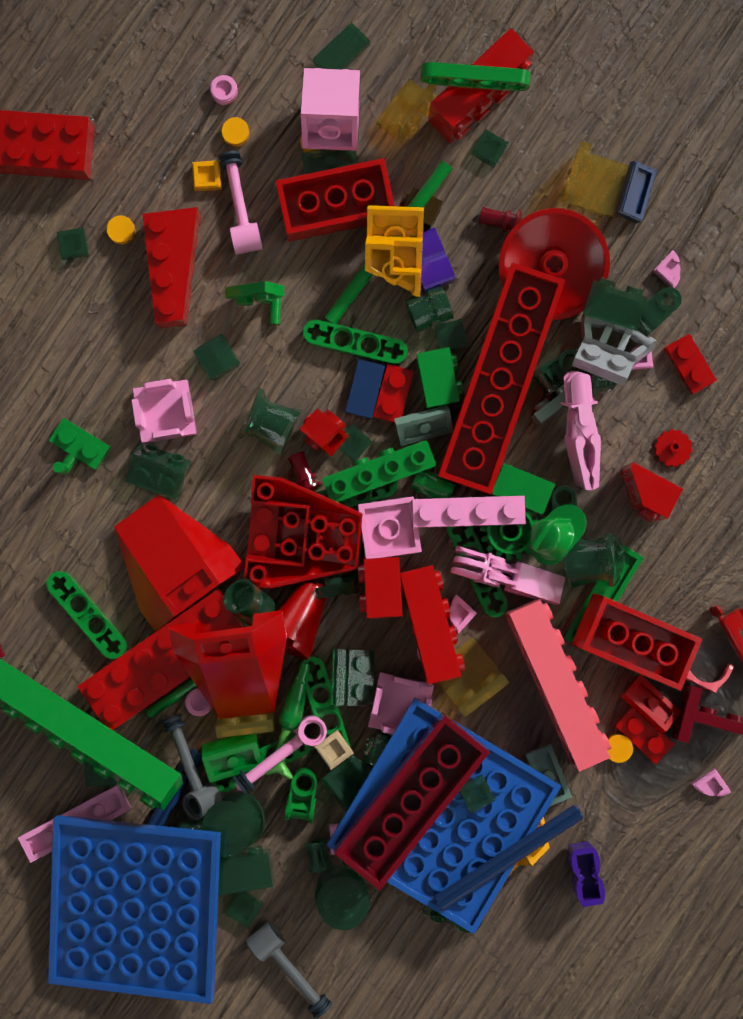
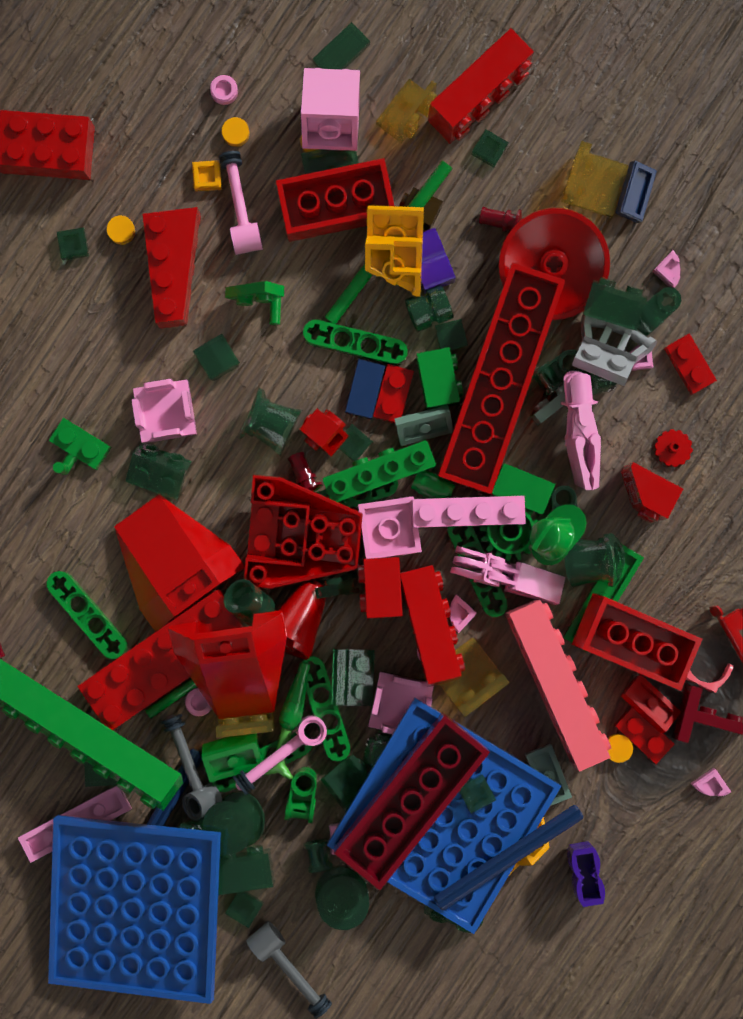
tan tile [315,730,354,770] -> none
green beam [420,62,531,91] -> none

